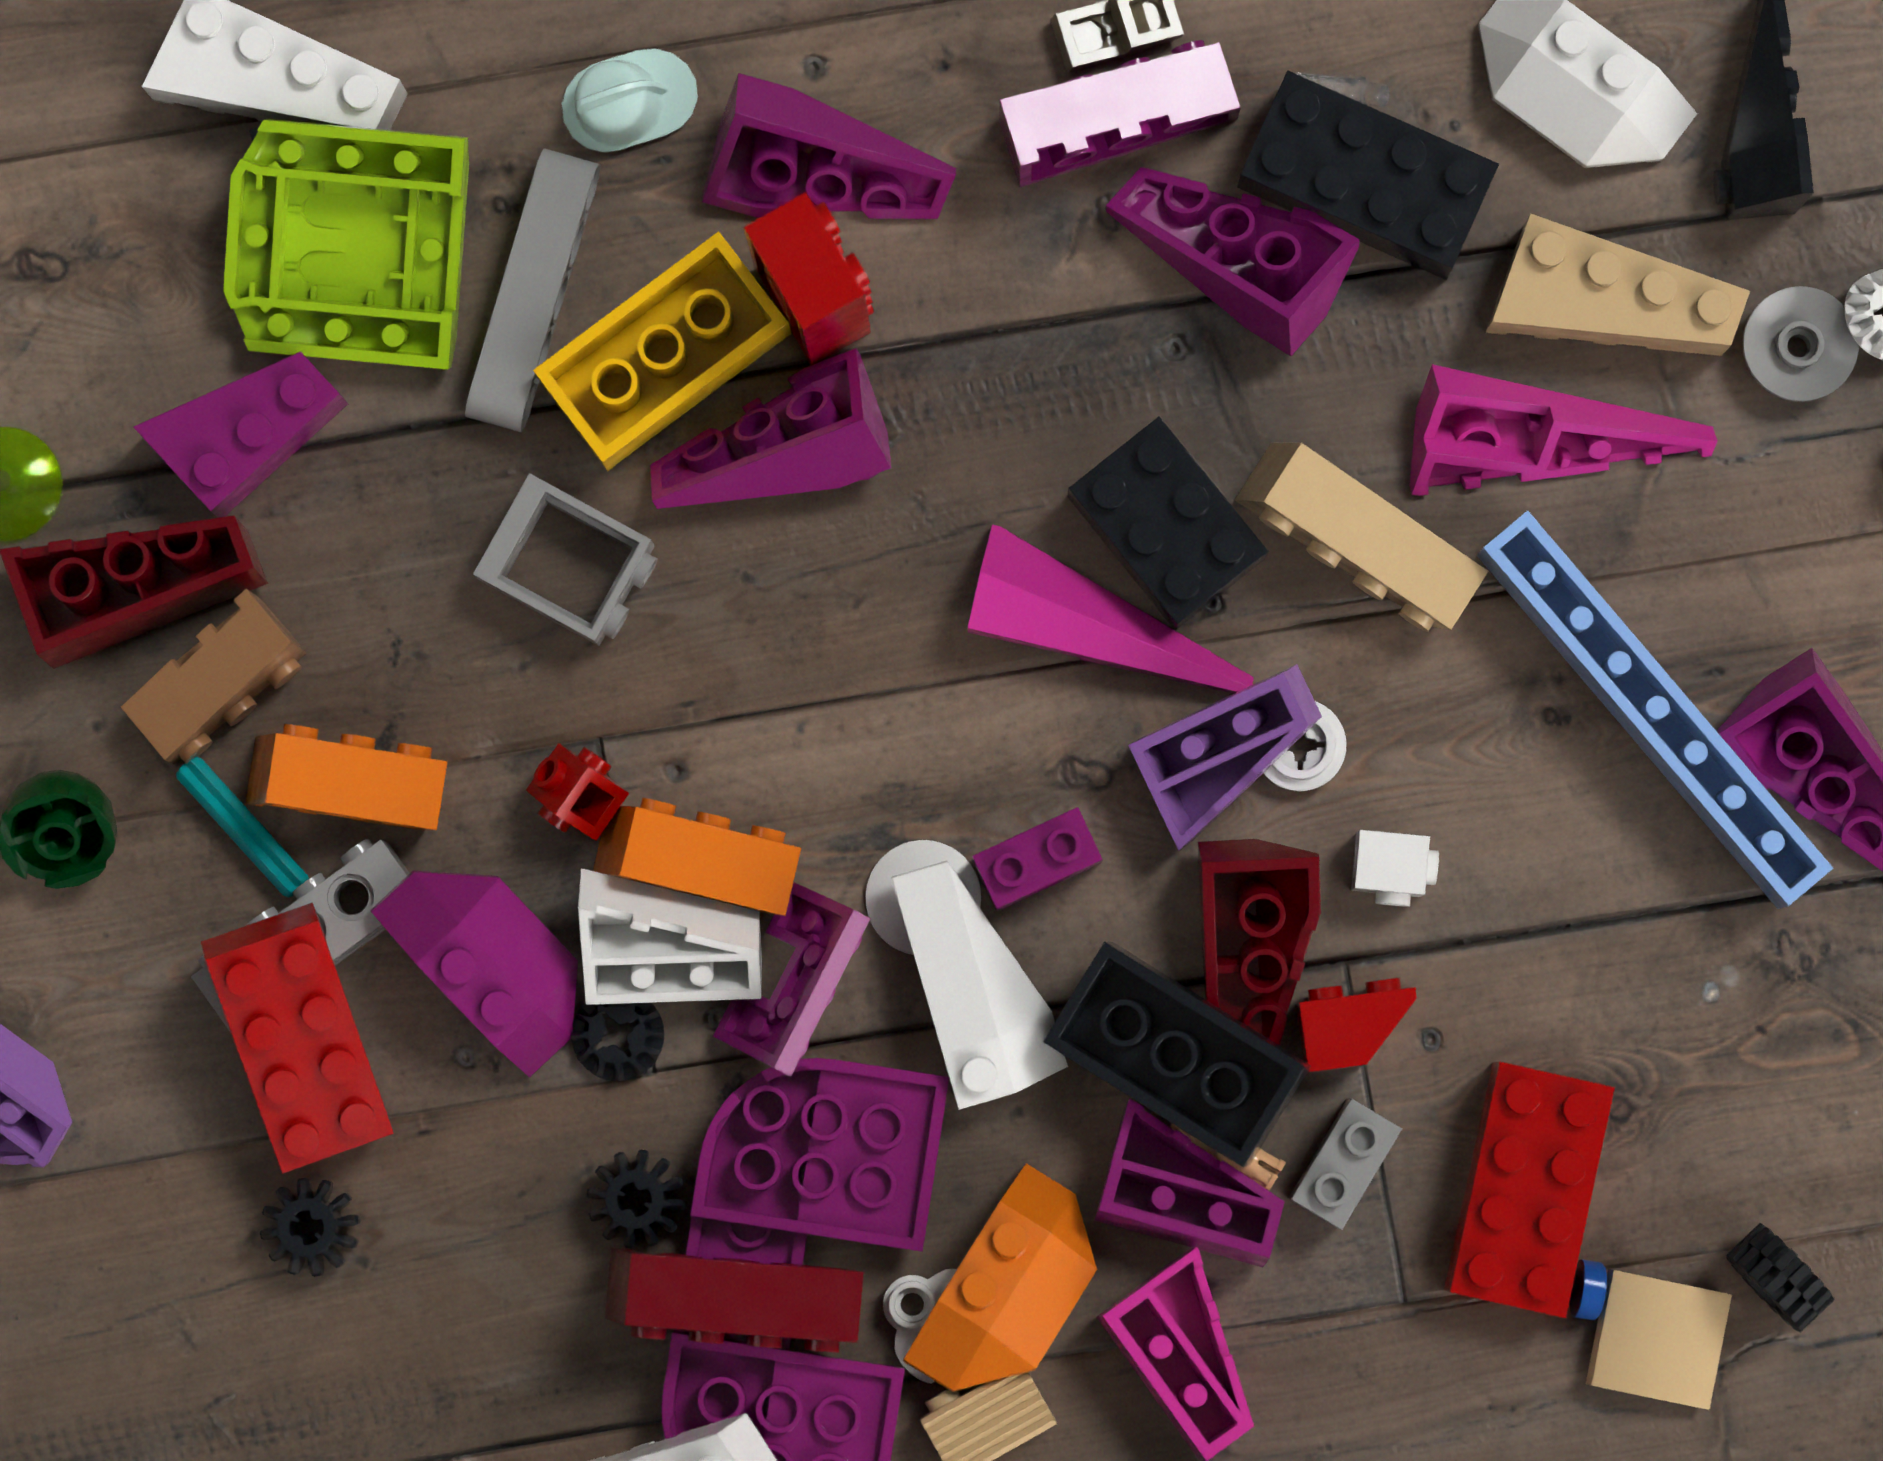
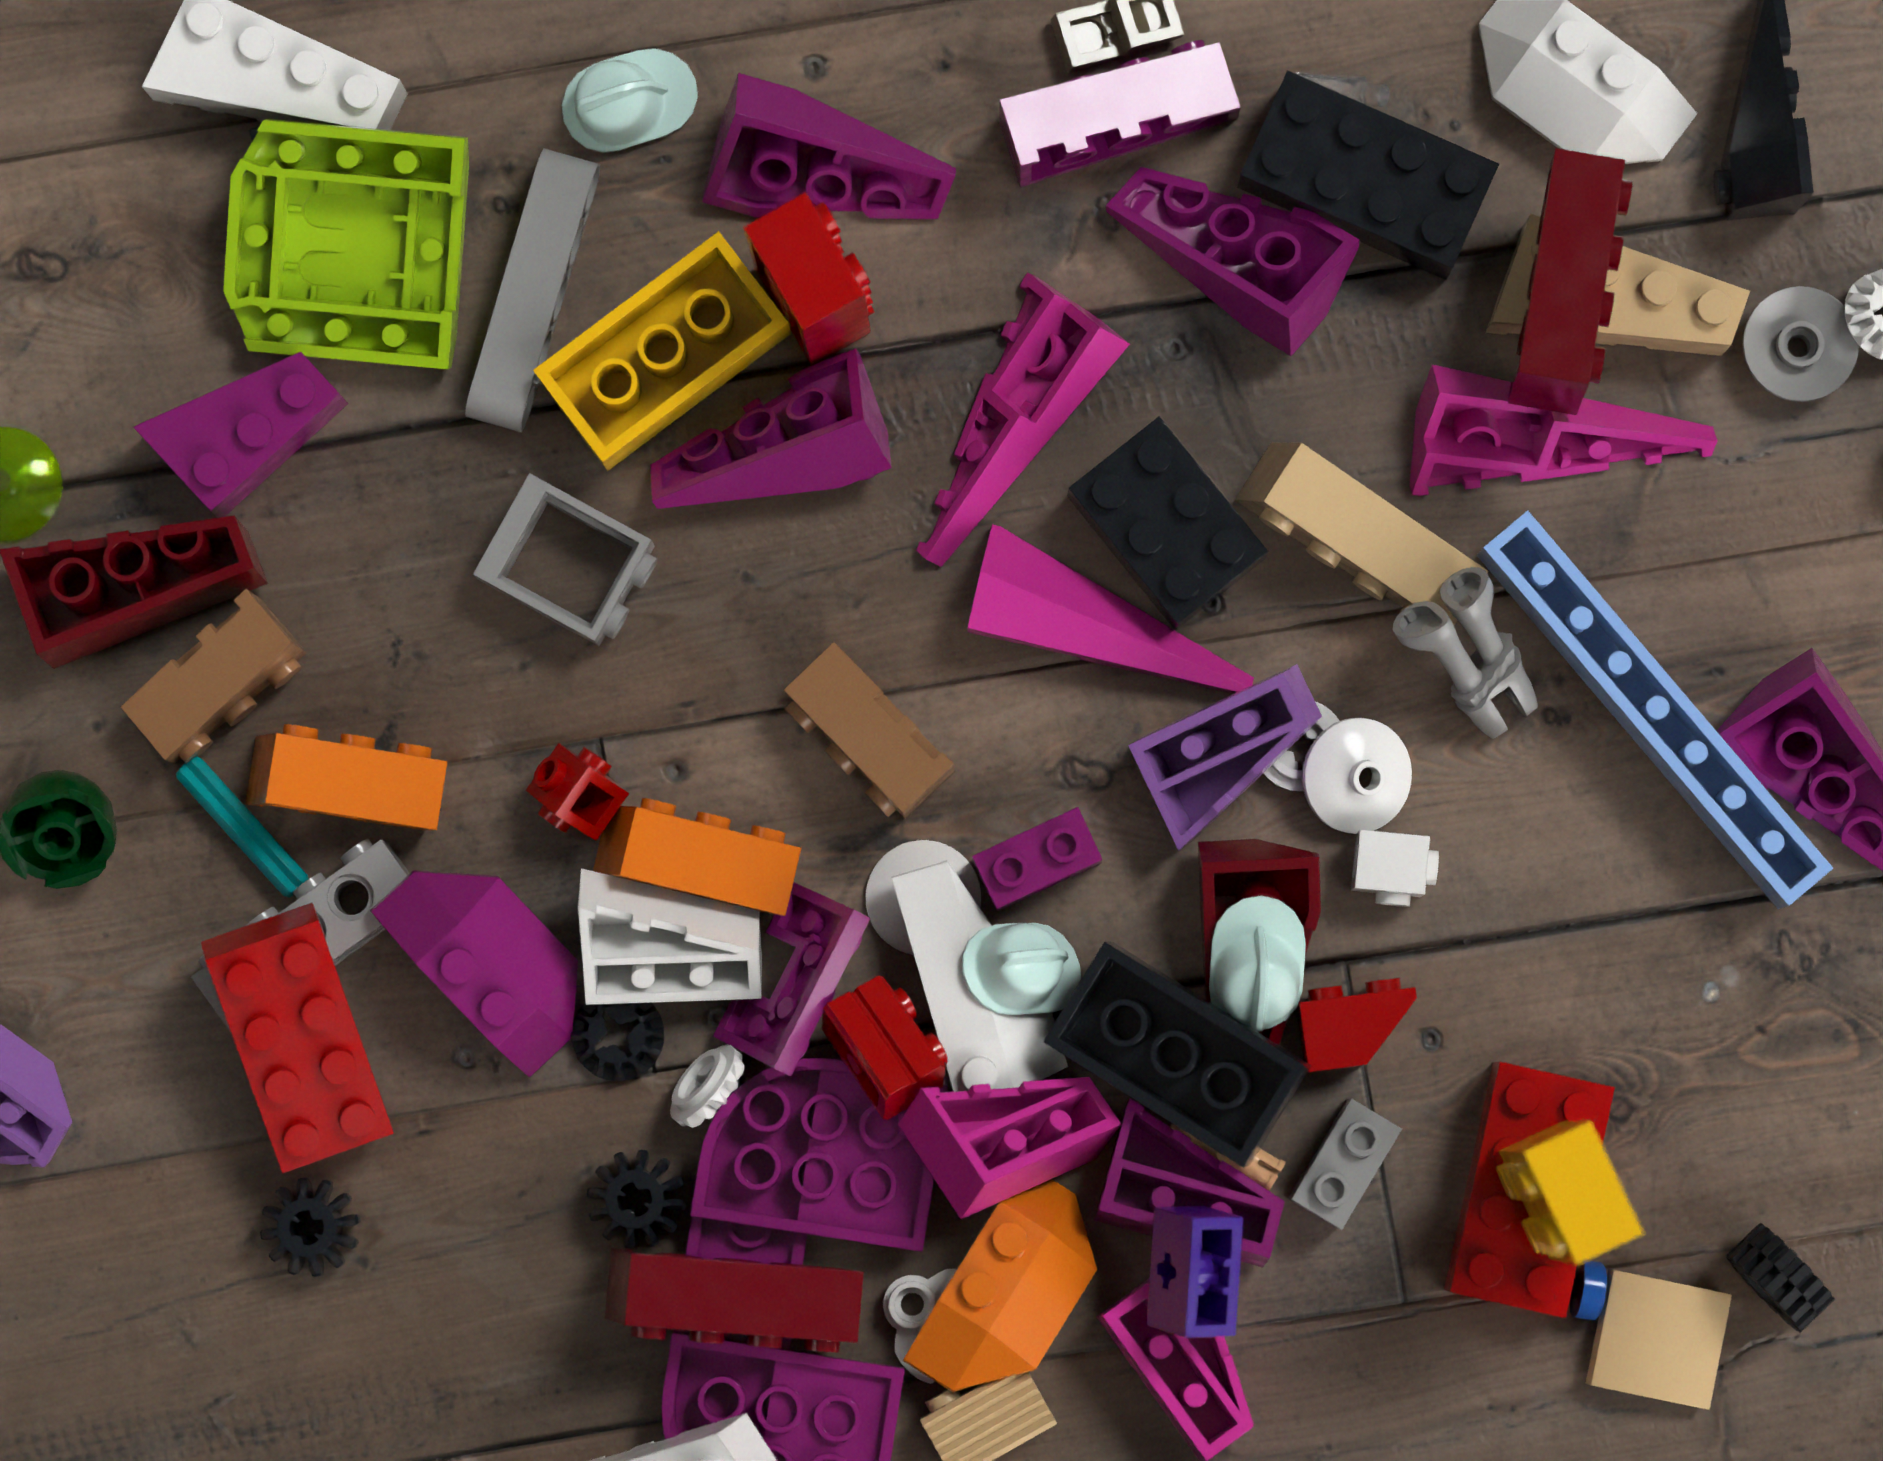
none -> white gear [670,1045,745,1128]
none -> medium nougat wedge [784,642,955,819]
none -> red brick [821,975,948,1120]
none -> dark pink wedge [898,1077,1121,1219]
none -> dark pink wedge [916,272,1130,567]
none -> light aqua piece [962,923,1081,1015]
none -> dark purple brick [1147,1206,1243,1338]
none -> light aqua piece [1209,896,1306,1031]
none -> white dish [1302,718,1412,834]
none -> light grey piece [1393,567,1538,739]
none -> yellow brick [1496,1121,1644,1265]
none -> dark red wedge [1508,148,1633,415]

